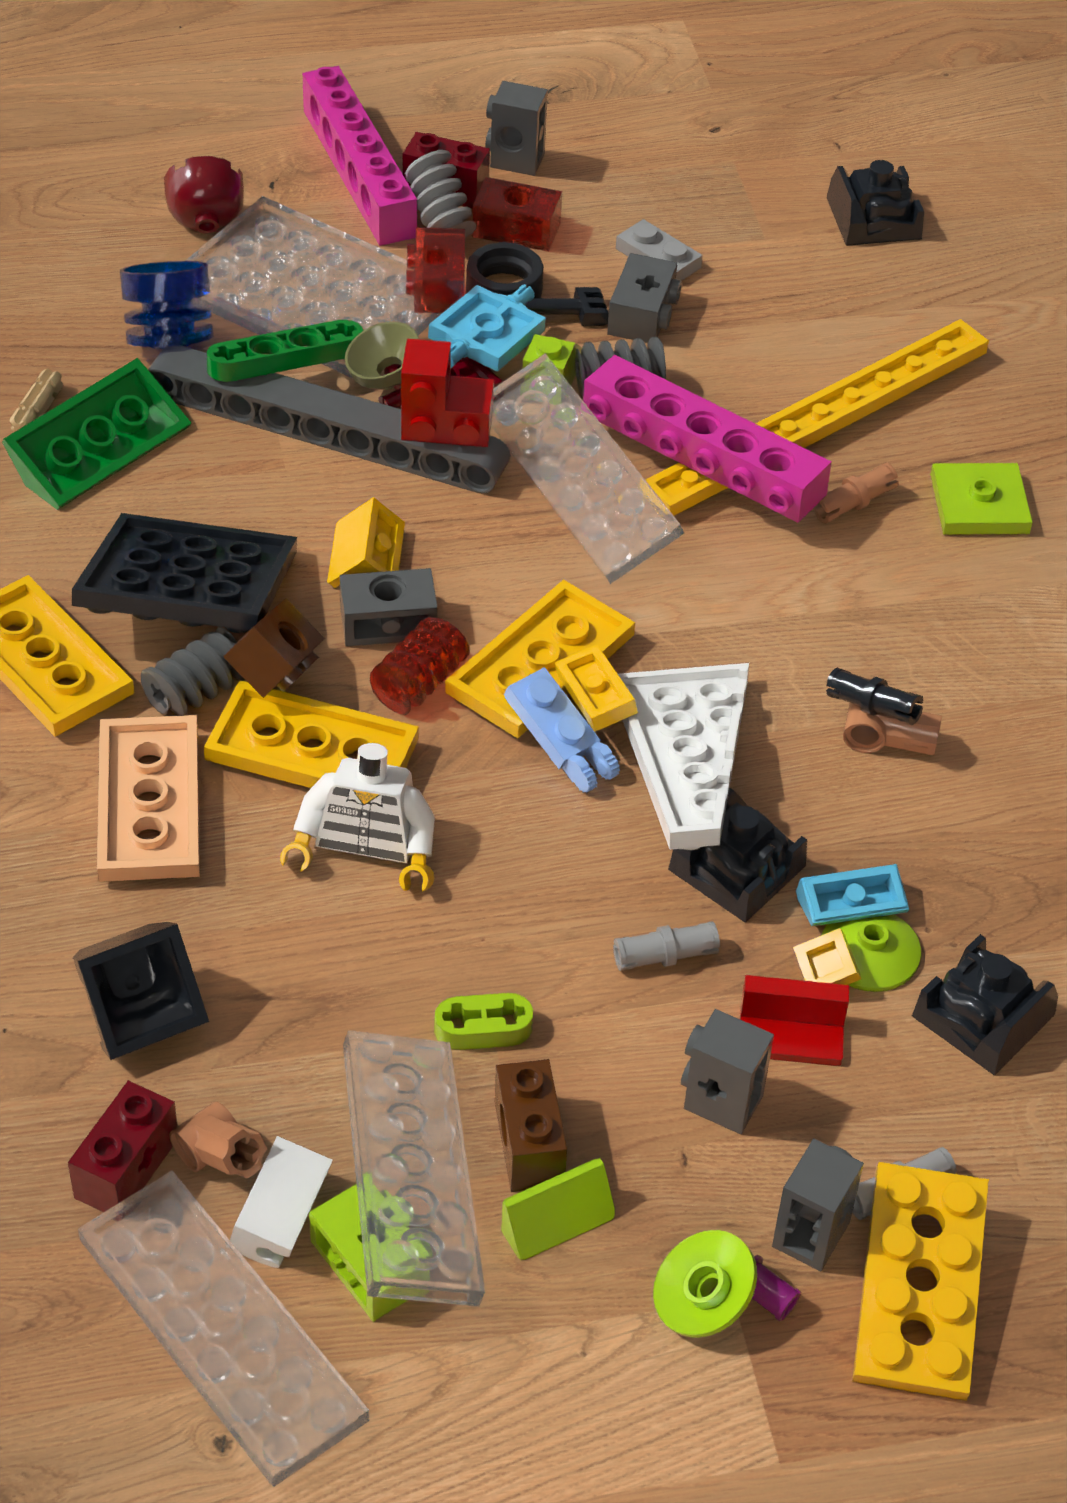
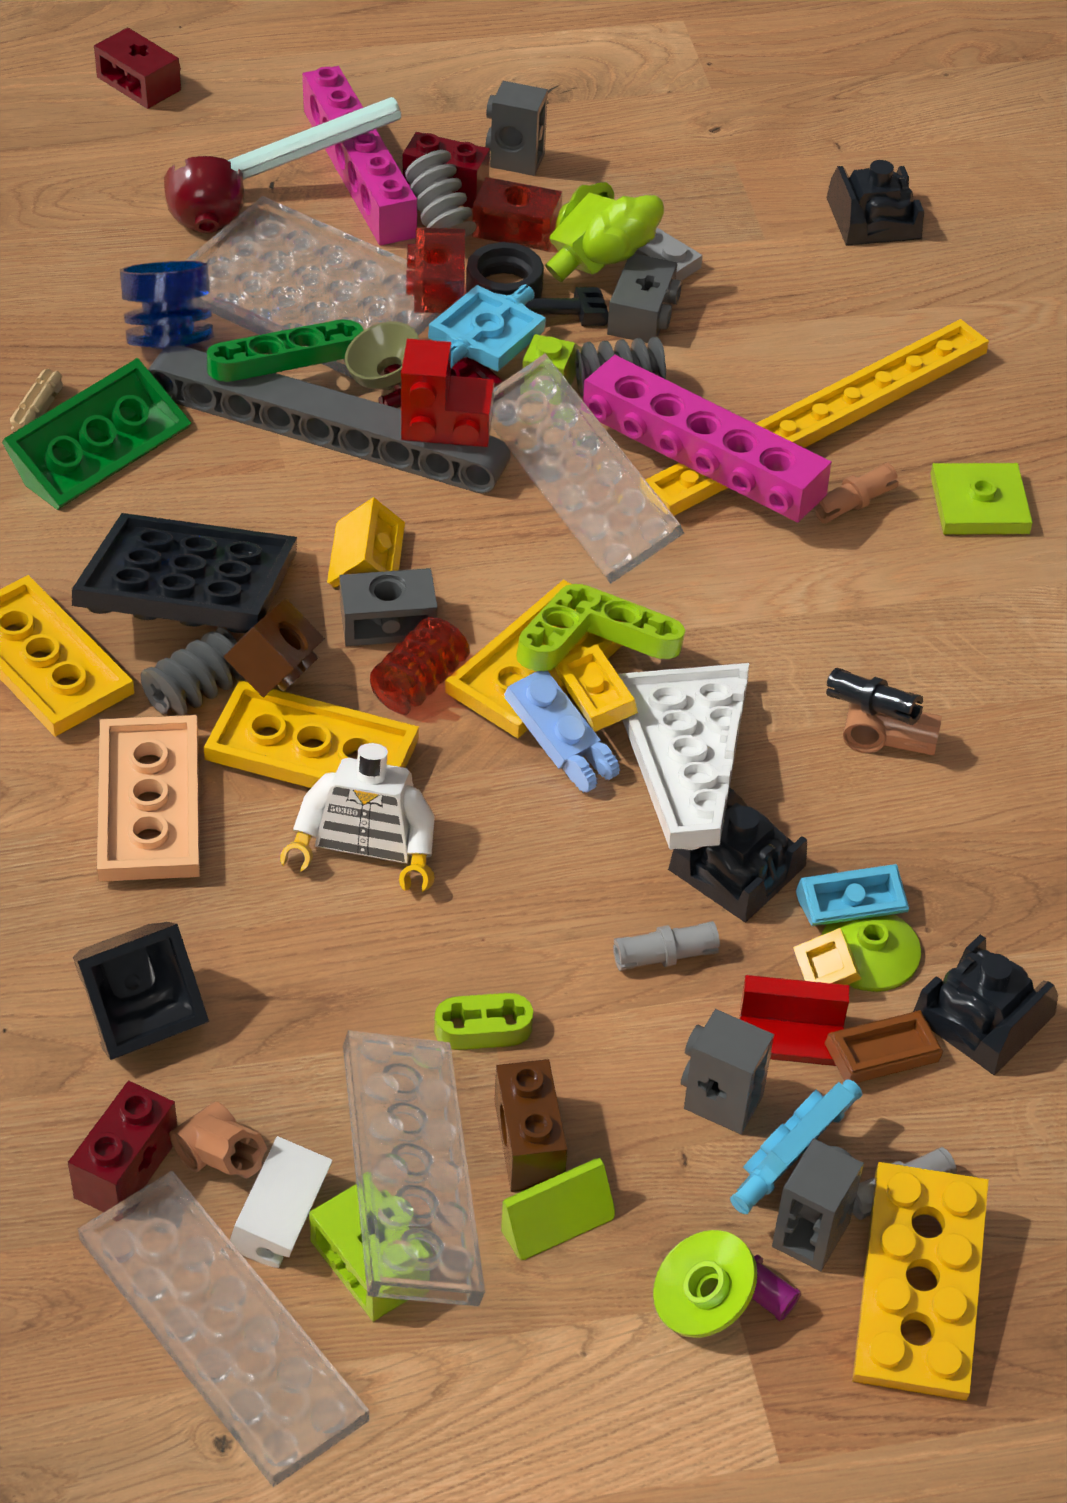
none -> dark red brick [94,27,181,109]
none -> light aqua axle [228,97,401,180]
none -> lime beam [516,584,685,671]
none -> lime torso [545,182,664,282]
none -> medium azure plate [730,1079,863,1214]
none -> dark orange tile [825,1010,943,1083]

